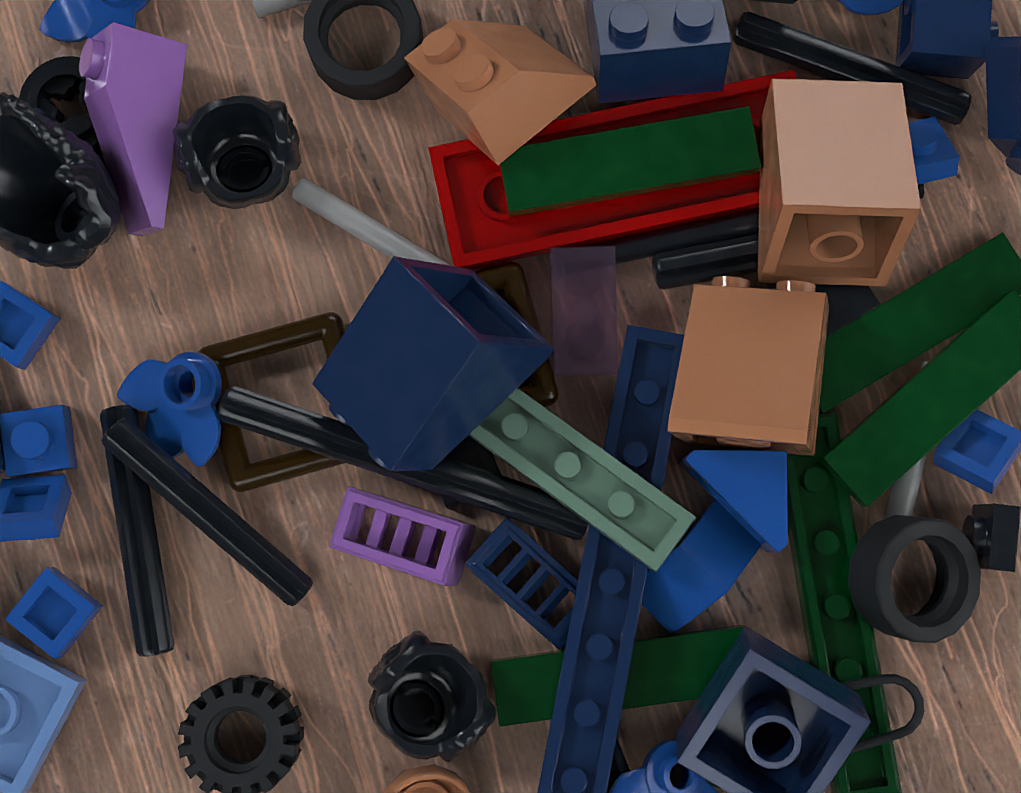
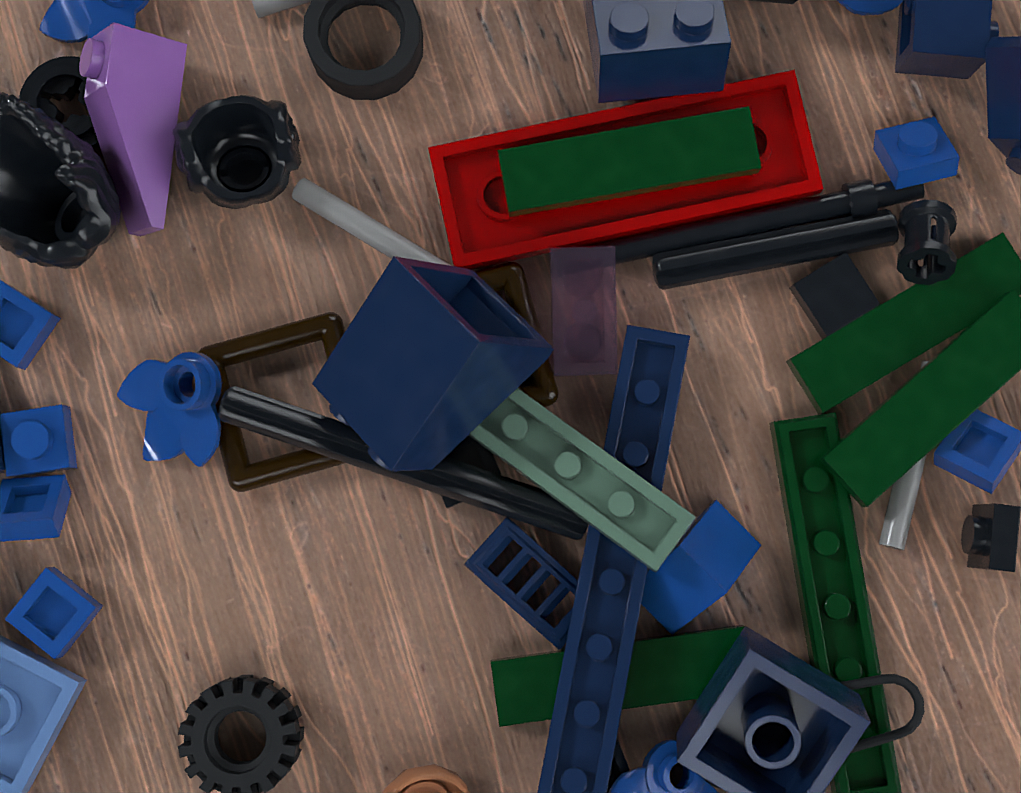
black axle [100,405,174,657] -> none
black axle [101,418,313,606] -> none
medium lavender slope [329,486,476,586] -> none
black hair [368,630,496,762] -> none
nougat slope [404,19,597,165] -> none
nougat slope [667,276,829,456] -> none
blue slope [677,450,788,553] -> none
black axle [733,12,972,125] -> none
nougat slope [758,79,921,286] -> none
black tyre [848,515,981,643] -> none
none -> black bush [897,199,957,285]

